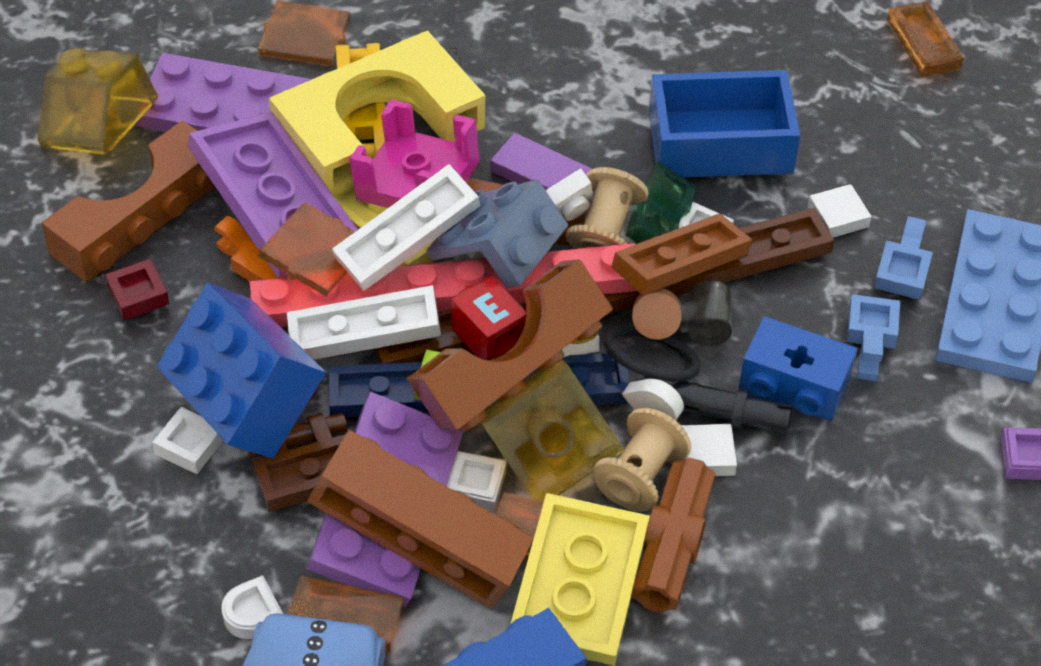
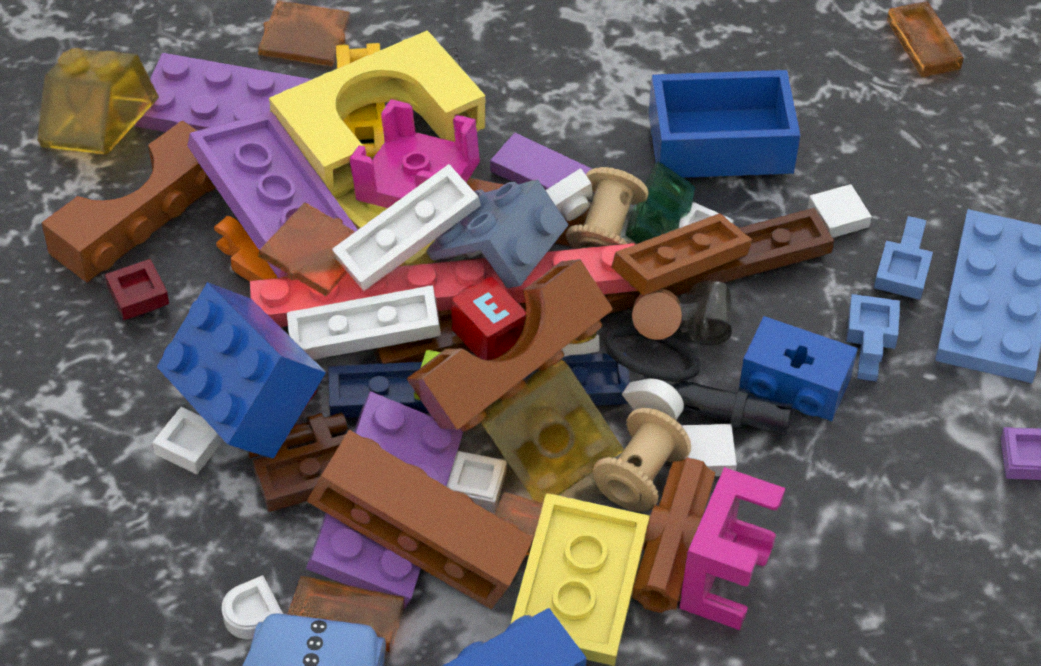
none -> dark pink panel [679,467,786,630]

